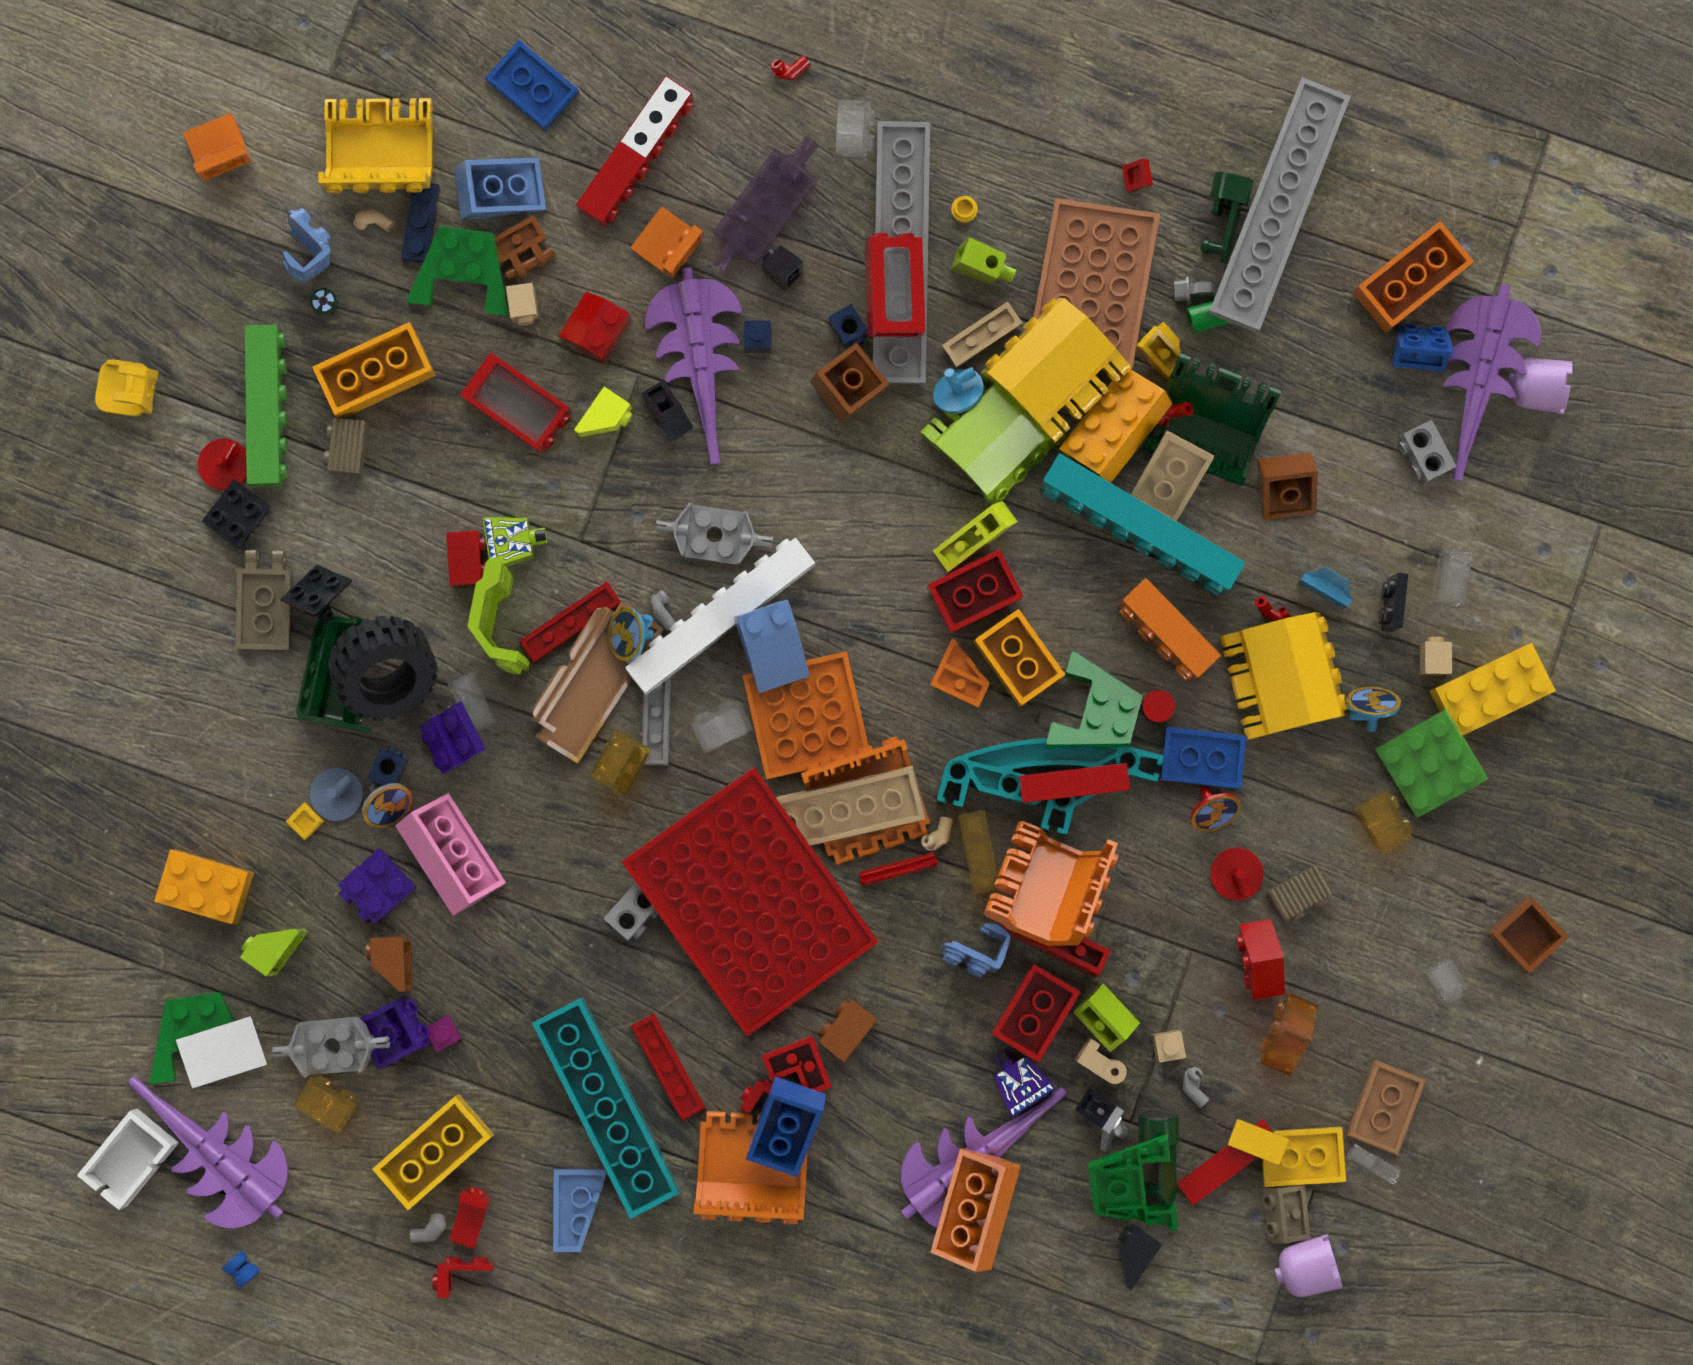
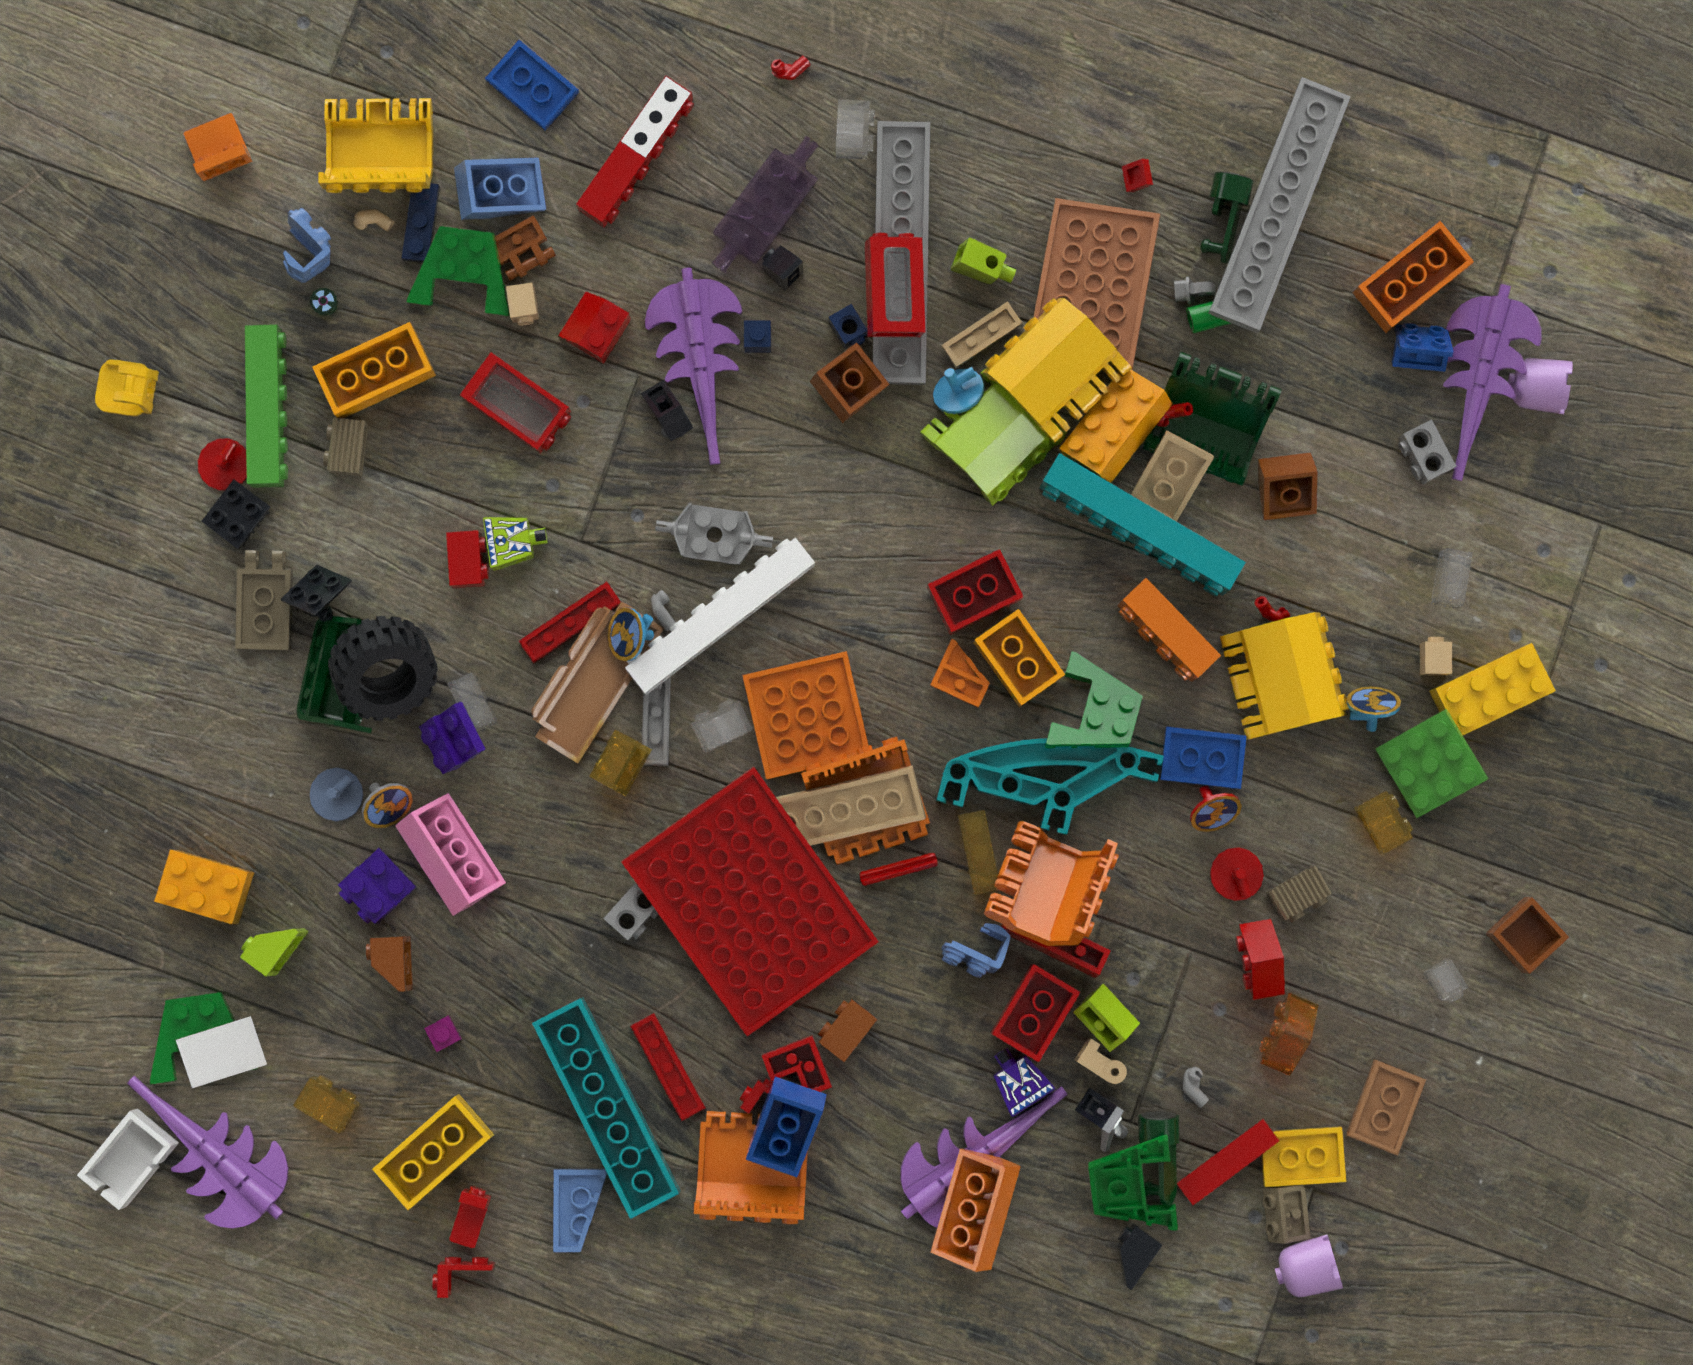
blue wheel [221,1250,260,1289] -> none
light grey plate [272,1017,390,1078] -> none
yellow tile [285,802,324,840] -> none
dark purple plate [360,995,430,1070] -> none
dark blue brick [367,747,408,785] -> none
light grey arm [410,1213,446,1243] -> none
lime hinge [468,557,530,675] -> none
neon yellow slope [574,386,633,437] -> none
orange bracket [631,207,704,280] -> none
medium blue slope [734,600,810,693] -> none
tan arm [921,816,953,851] -> none
neon yellow slope [933,501,1018,572] -> none
yellow plate [951,196,978,223] -> none
red tile [1019,763,1130,803] -> none
yellow slope [1137,321,1180,379] -> none
red piece [1140,690,1175,722] -> none
tan brick [1151,1030,1186,1063] -> none
yellow tile [1228,1119,1289,1165] -> none
dark azure slope [1297,567,1352,610] -> none
clear axle [1347,1143,1401,1184] -> none
black plate [1379,573,1408,632] -> none

